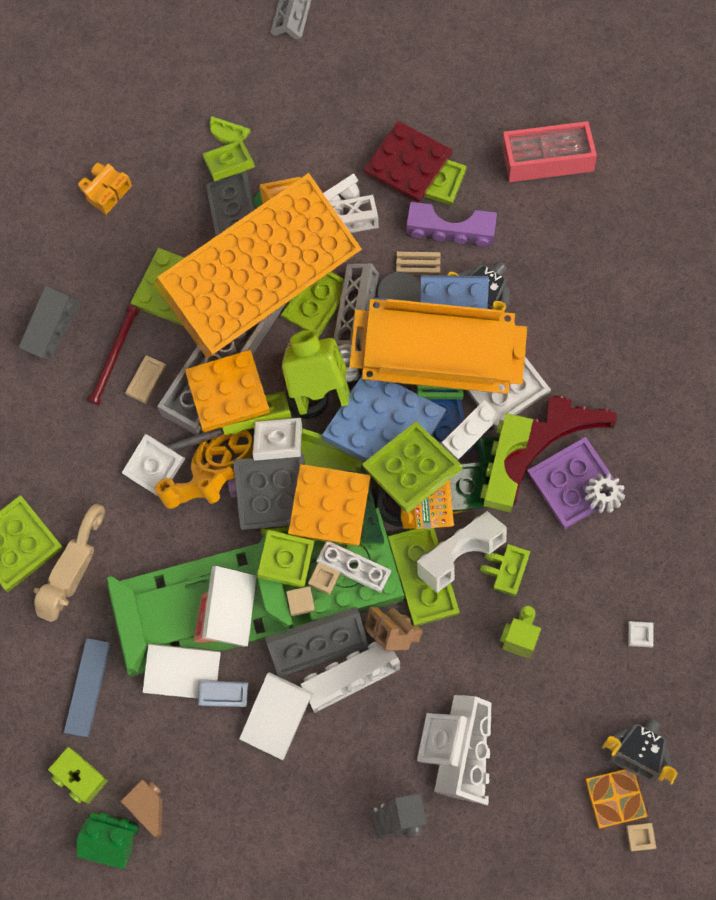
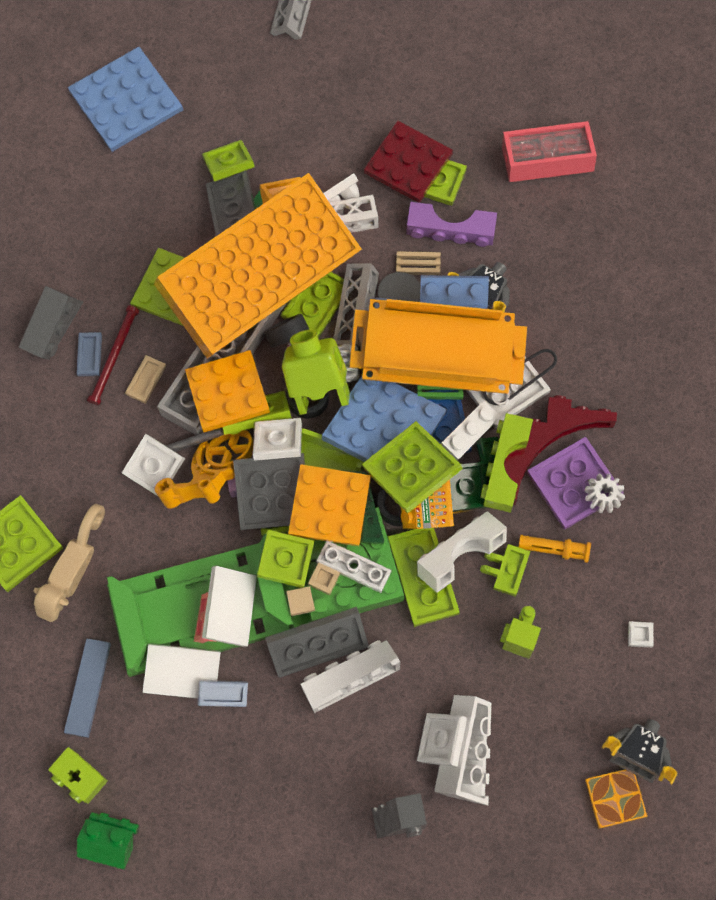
light orange hips [78,163,132,215] -> none
medium nougat slope [121,780,163,838] -> none
lime tile [210,116,250,144] -> none
white tile [240,672,313,760] -> none
medium nougat hips [363,607,422,650] -> none
tan tile [626,823,656,852] -> none
none -> medium blue plate [68,47,183,152]
none -> sand blue tile [77,332,102,376]
none -> black tyre [264,314,309,348]
none -> black piece [483,349,557,405]
none -> light orange pin [519,534,591,563]

